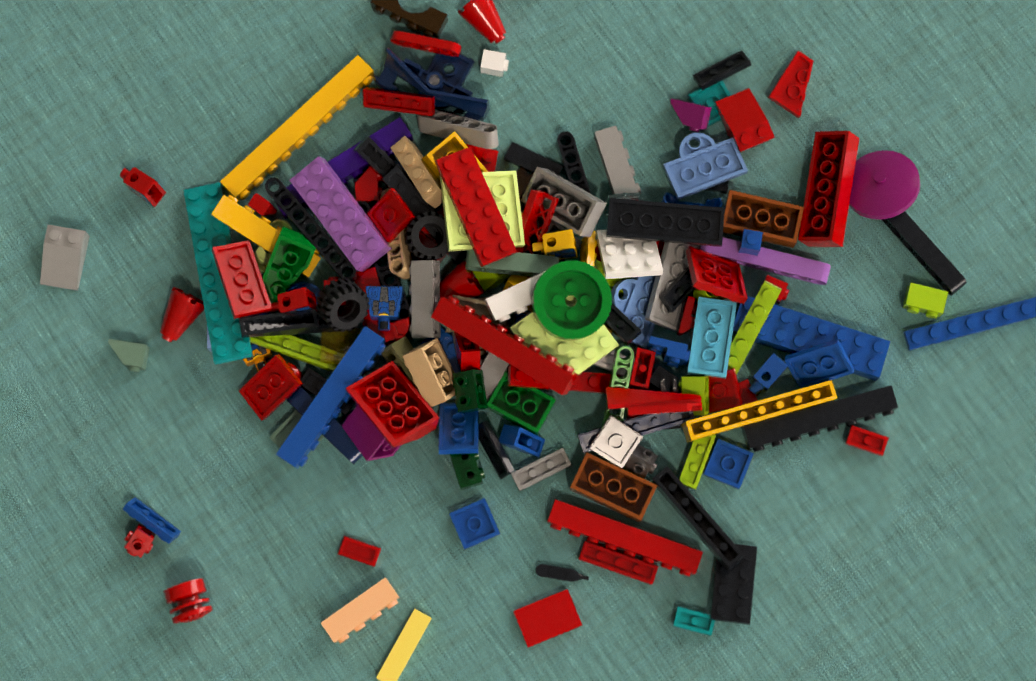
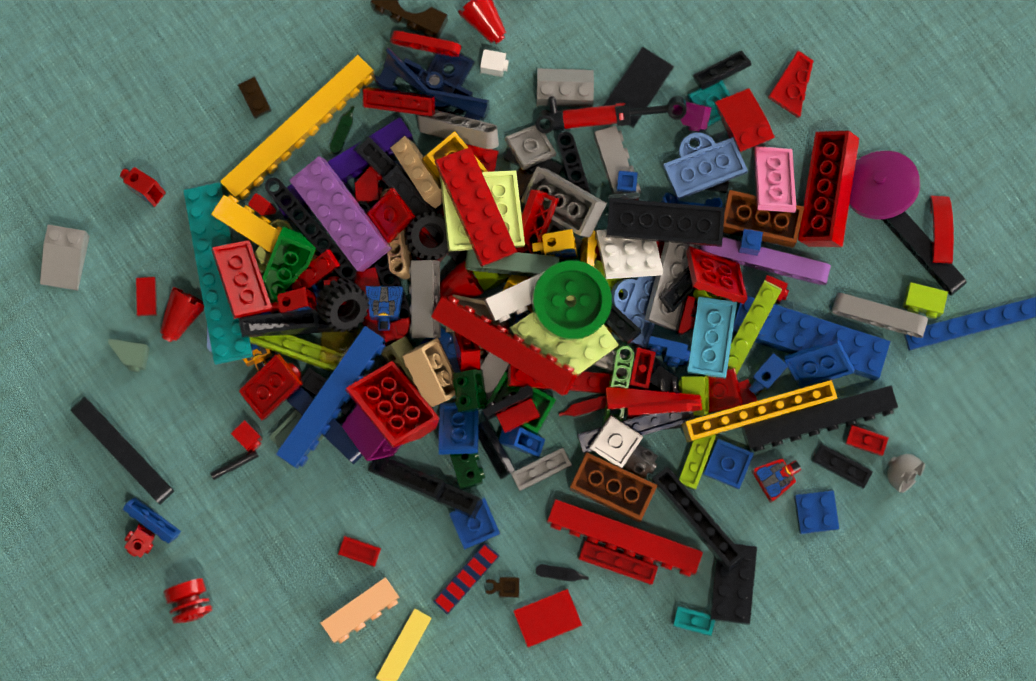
none -> black beam [70,396,175,505]
none -> red tile [136,277,157,317]
none -> black piece [210,450,259,480]
none -> red brick [231,420,262,452]
none -> dark brown plate [238,77,271,119]
none -> red plate [290,249,340,290]
none -> dark green piece [330,106,355,154]
none -> black slope [368,457,483,519]
none -> tile [433,543,500,615]
none -> black hinge [483,385,533,421]
none -> dark brown plate [486,577,519,598]
none -> red tile [496,398,540,433]
none -> light grey tile [505,124,556,170]
none -> piece [536,96,687,133]
none -> light grey slope [537,68,594,107]
none -> red piece [559,396,606,417]
none -> black tile [603,47,674,128]
none -> blue plate [617,171,638,193]
none -> torso [751,458,801,503]
none -> bright pink tile [754,146,796,213]
none -> blue plate [794,491,840,534]
none -> black tile [812,444,873,489]
none -> light grey beam [831,293,928,338]
none -> light grey cylinder [887,454,925,493]
none -> red slope [930,195,954,264]

